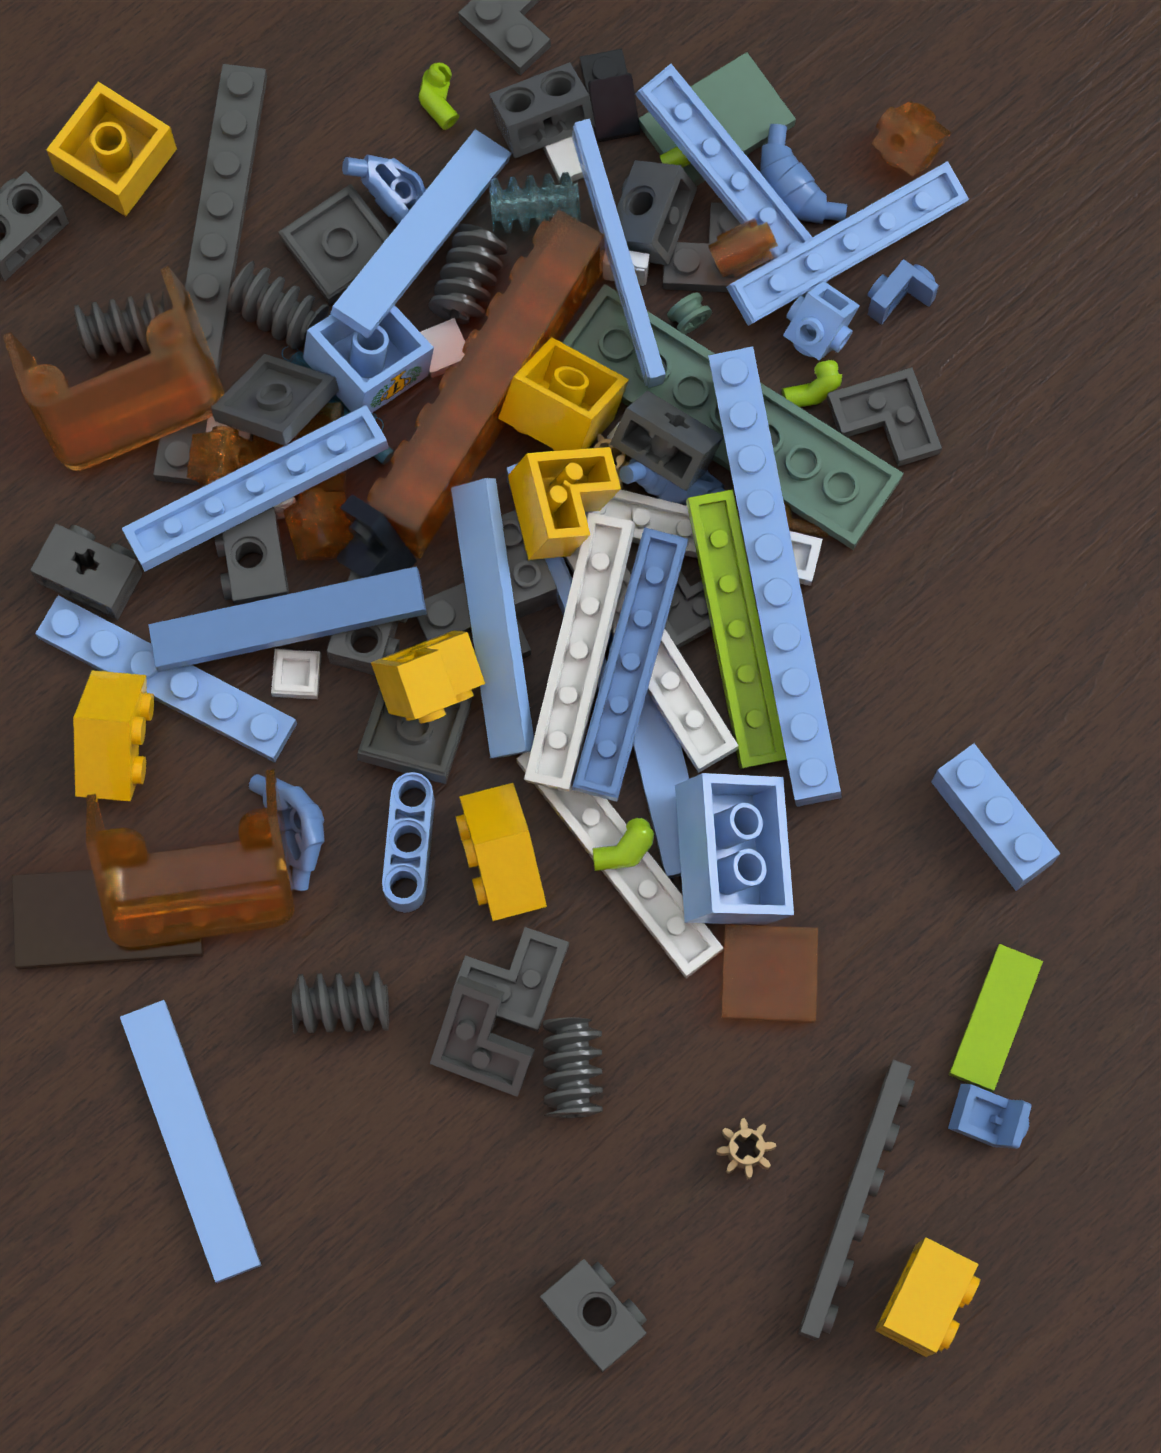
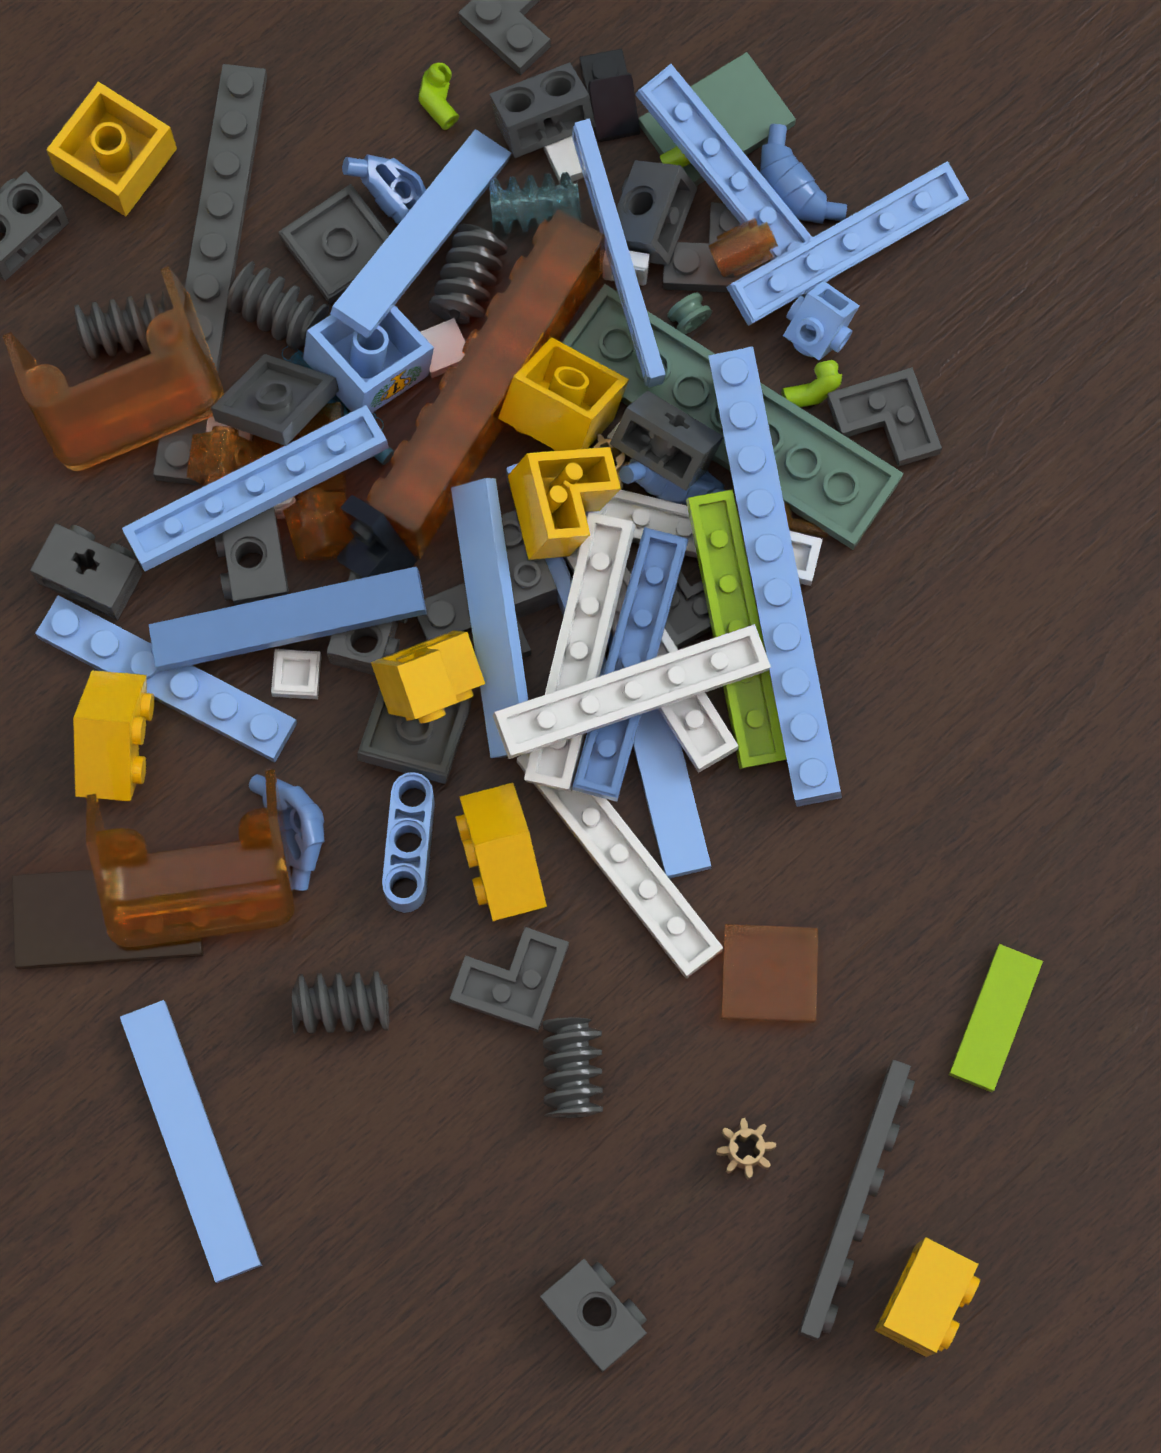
dark grey plate [430,976,535,1097] -> none
lime arm [592,818,654,871] -> none
light blue brick [675,773,794,925] -> none
medium blue bracket [867,259,939,325] -> none
clear orange brick [872,101,951,176] -> none
light blue brick [931,743,1060,891] -> none
medium blue bracket [948,1084,1031,1149] -> none
none -> white plate [493,624,771,759]

